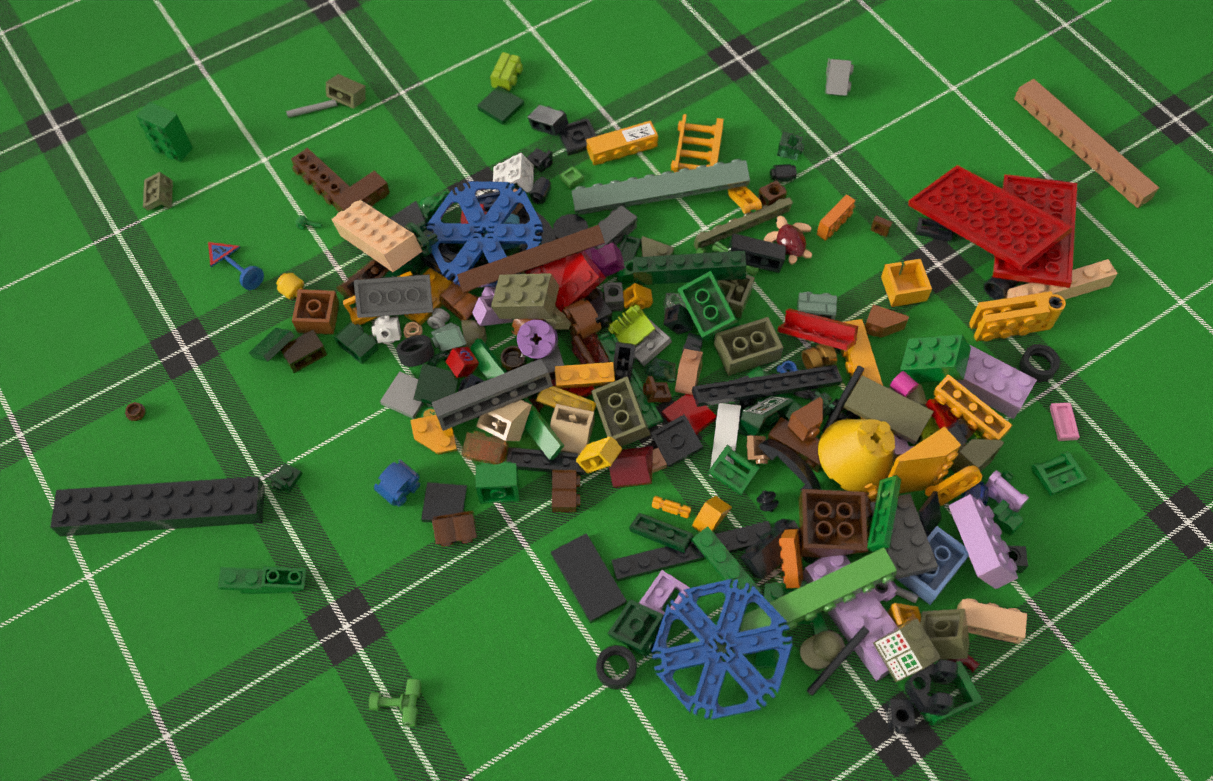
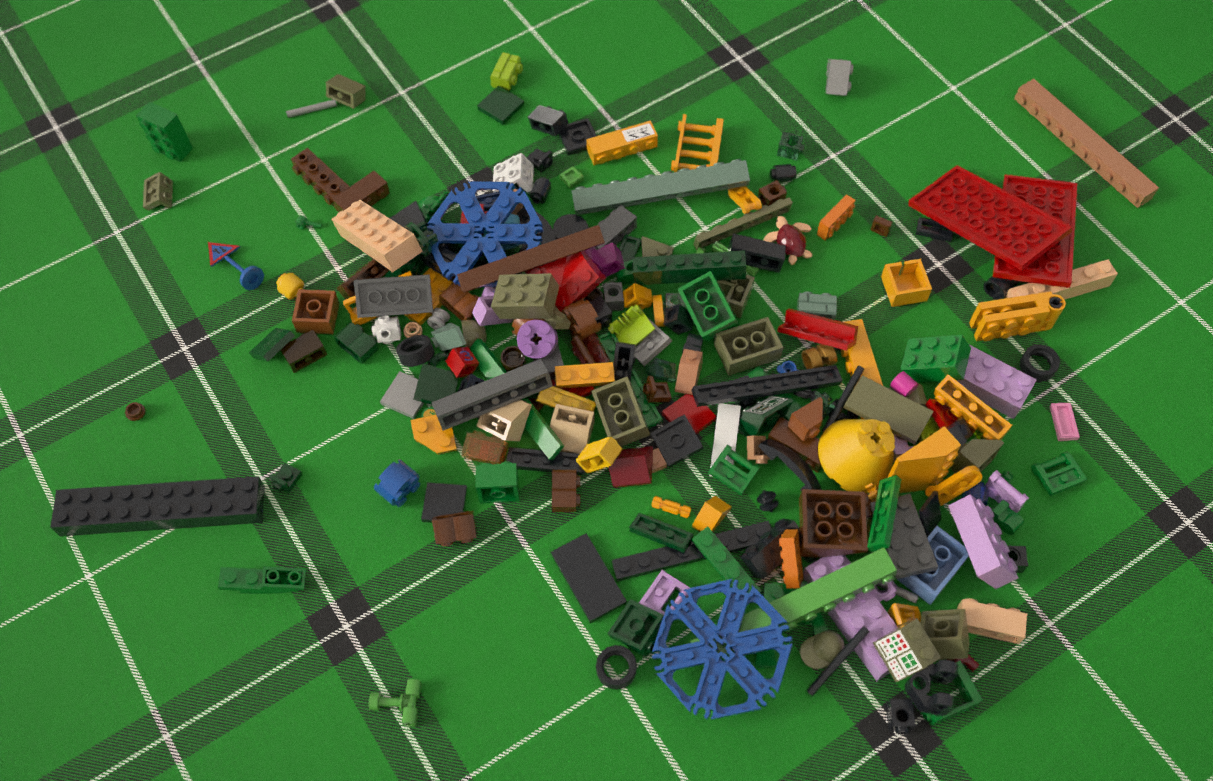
dark orange slope [865,304,909,338] -> none
none -> light orange beam [652,294,665,327]

